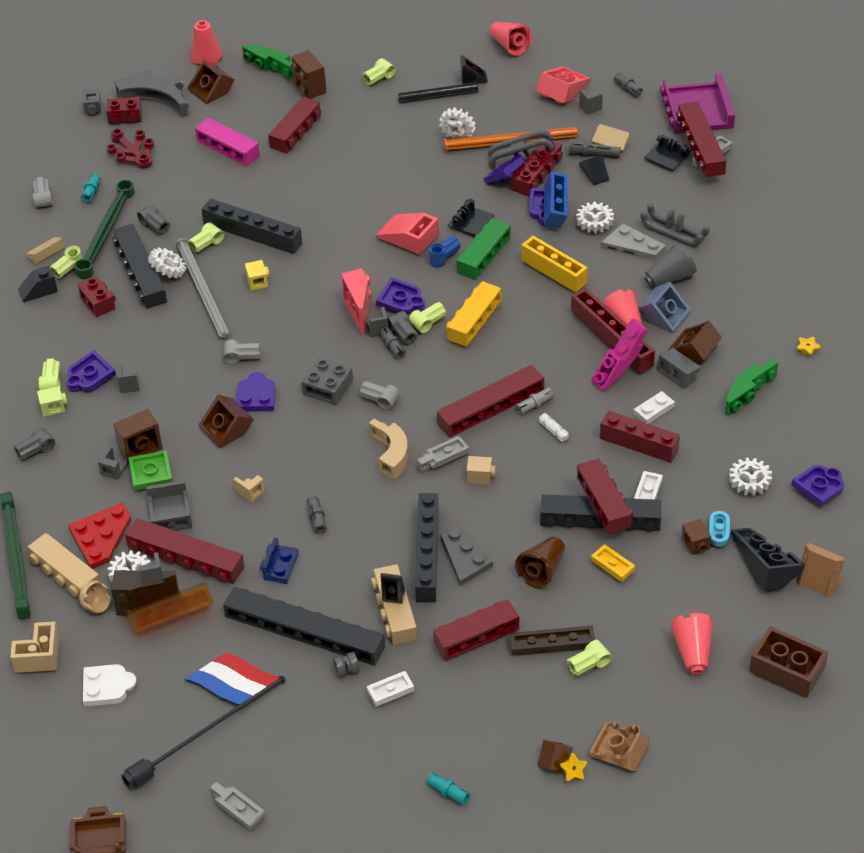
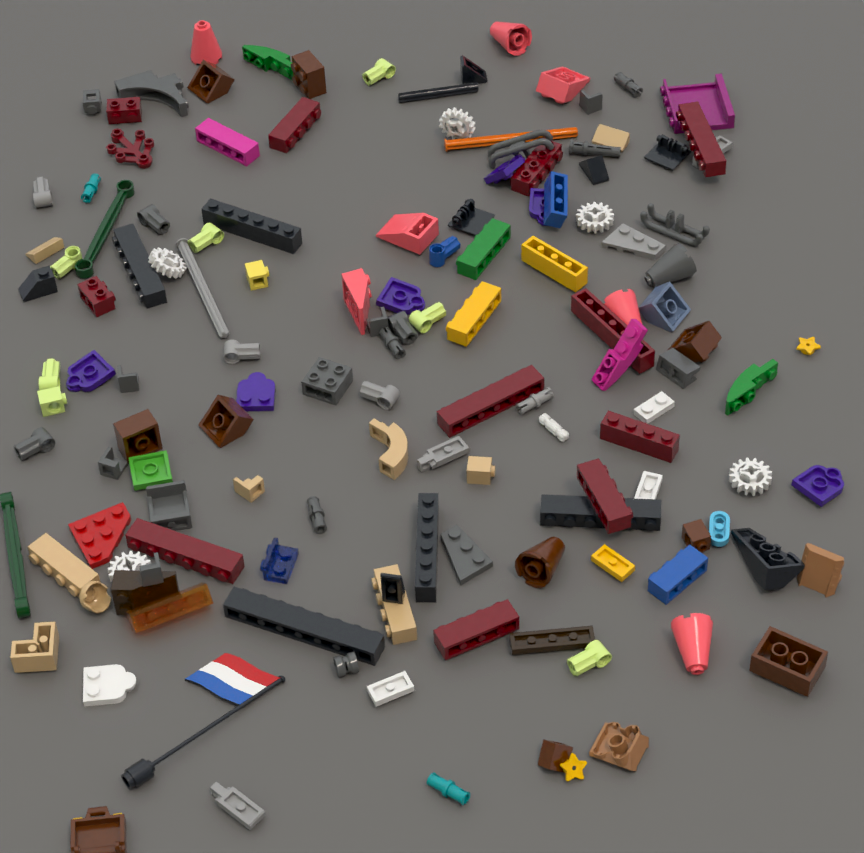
none -> blue brick [648,545,708,605]

